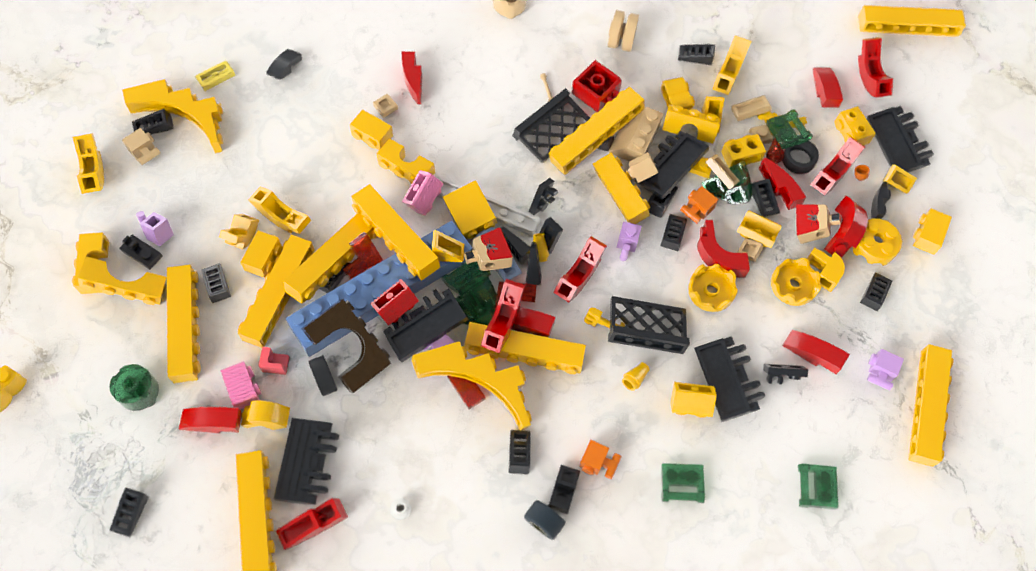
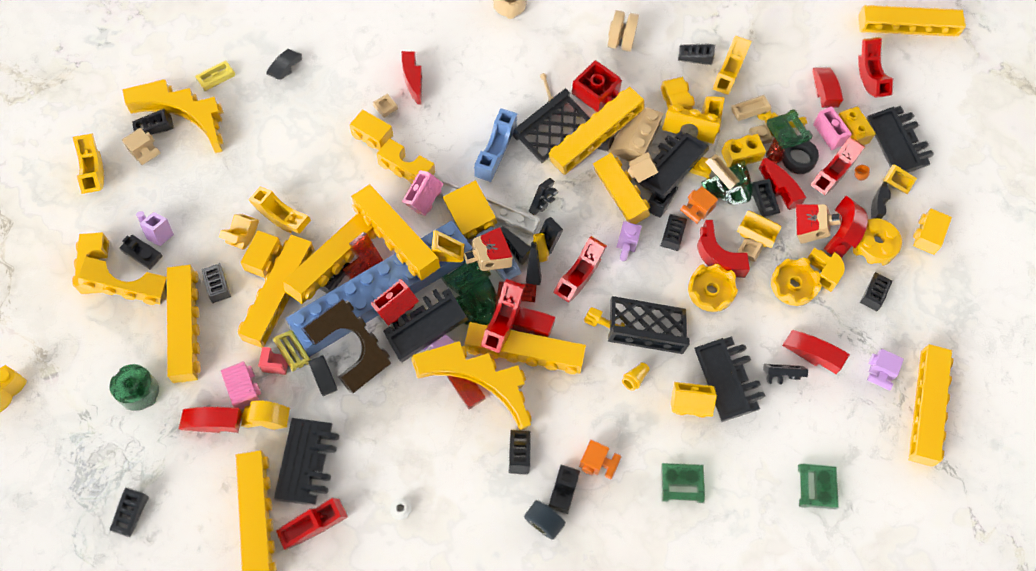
none -> light yellow tile [273,330,310,372]
none -> medium blue arch [474,108,517,182]
none -> bright pink brick [813,107,852,150]

